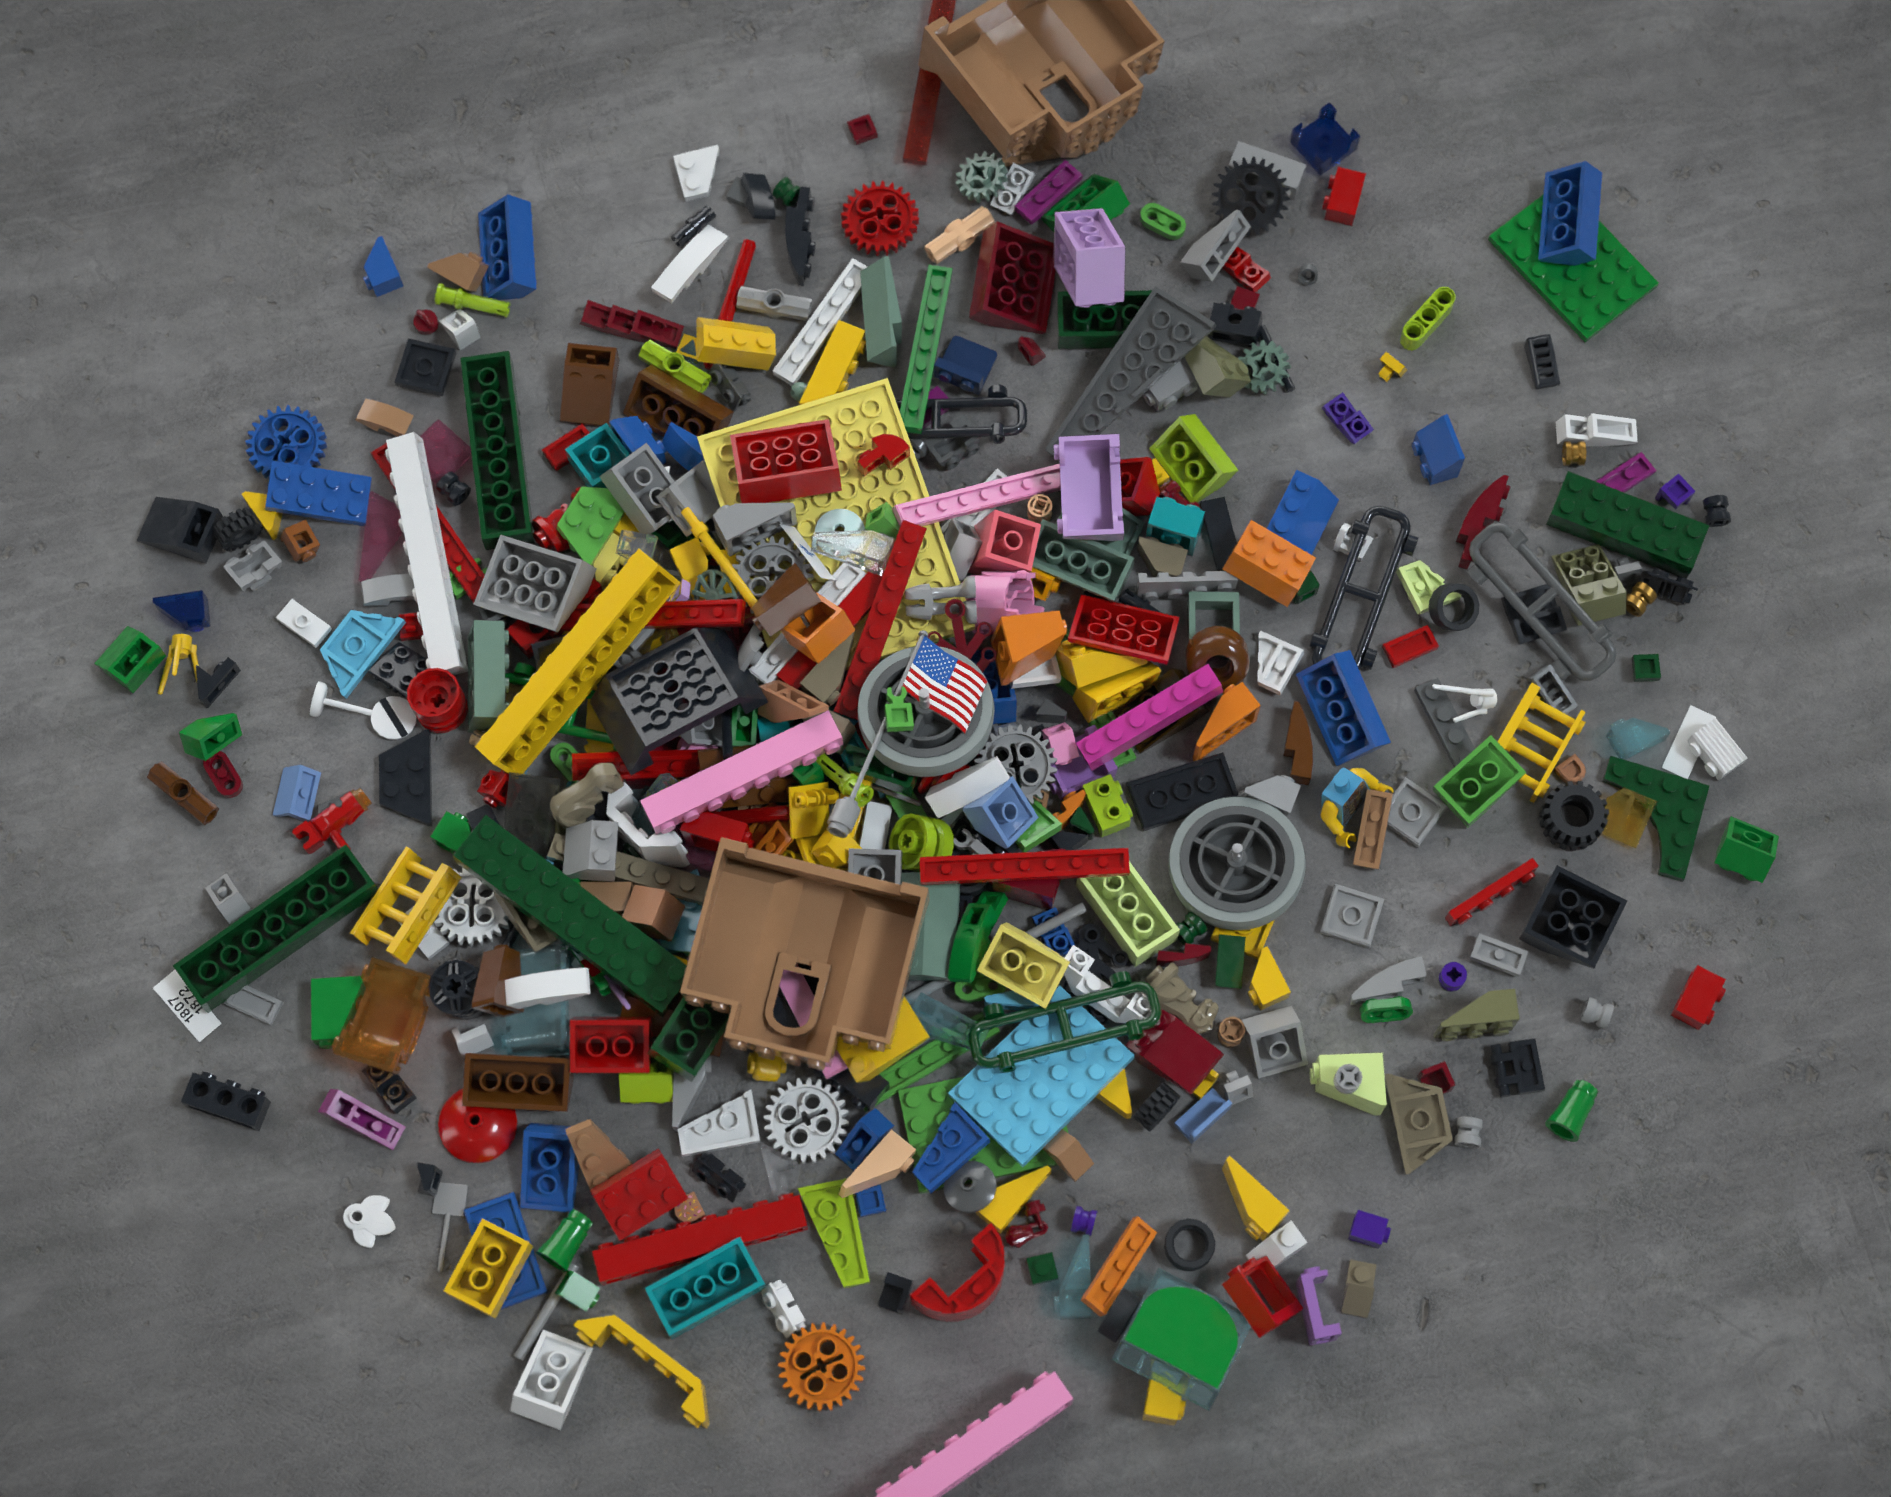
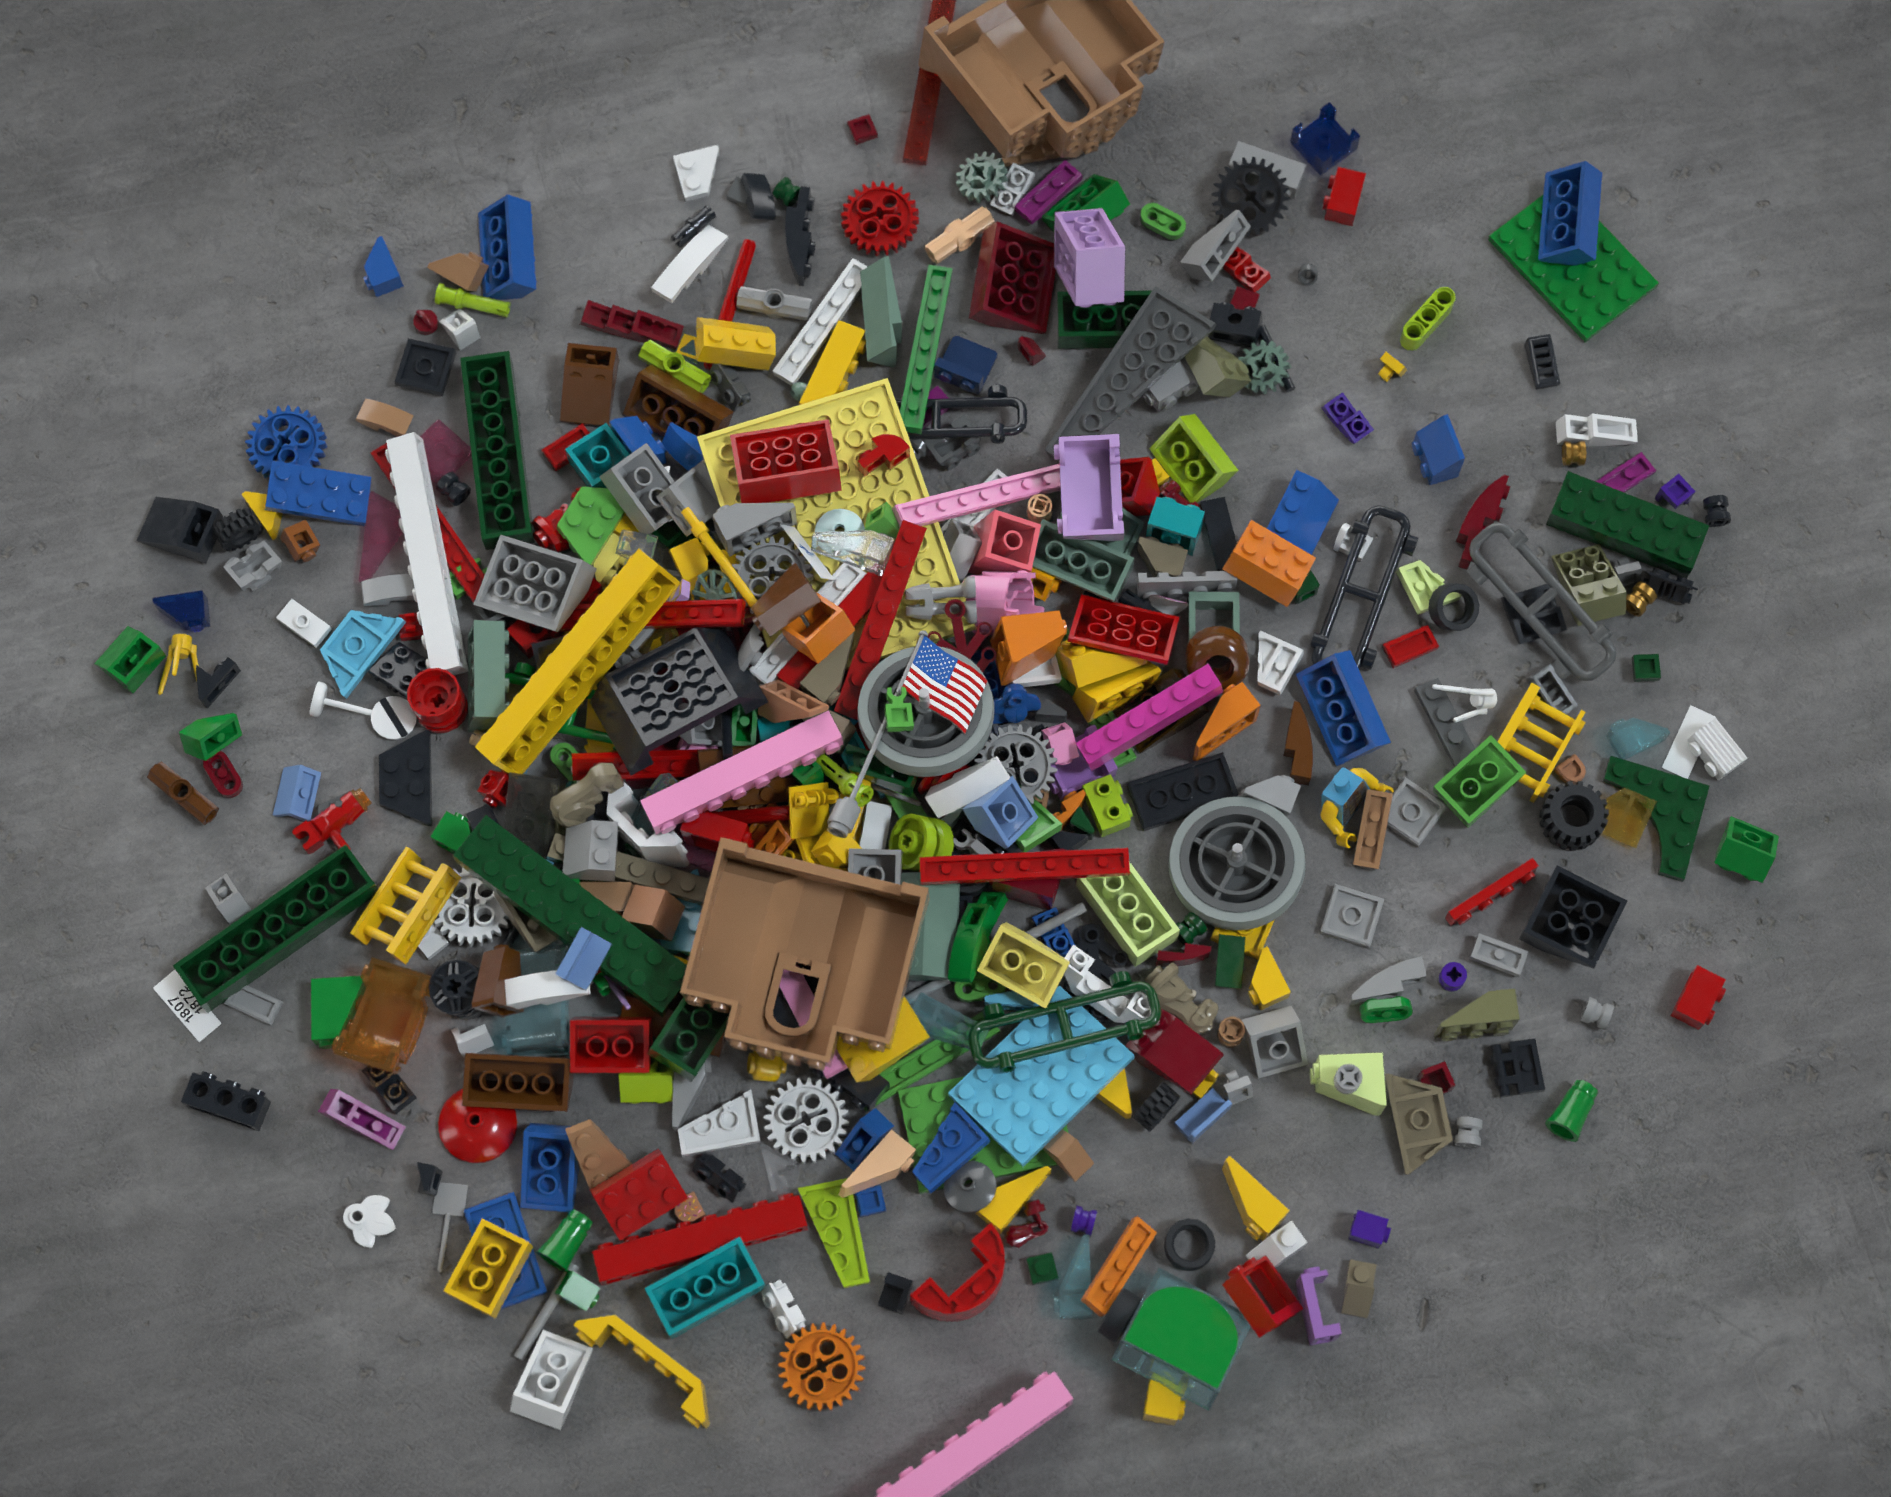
none -> medium blue panel [556,927,611,990]
none -> blue plate [994,684,1041,723]
none -> white sticker [1149,595,1188,615]

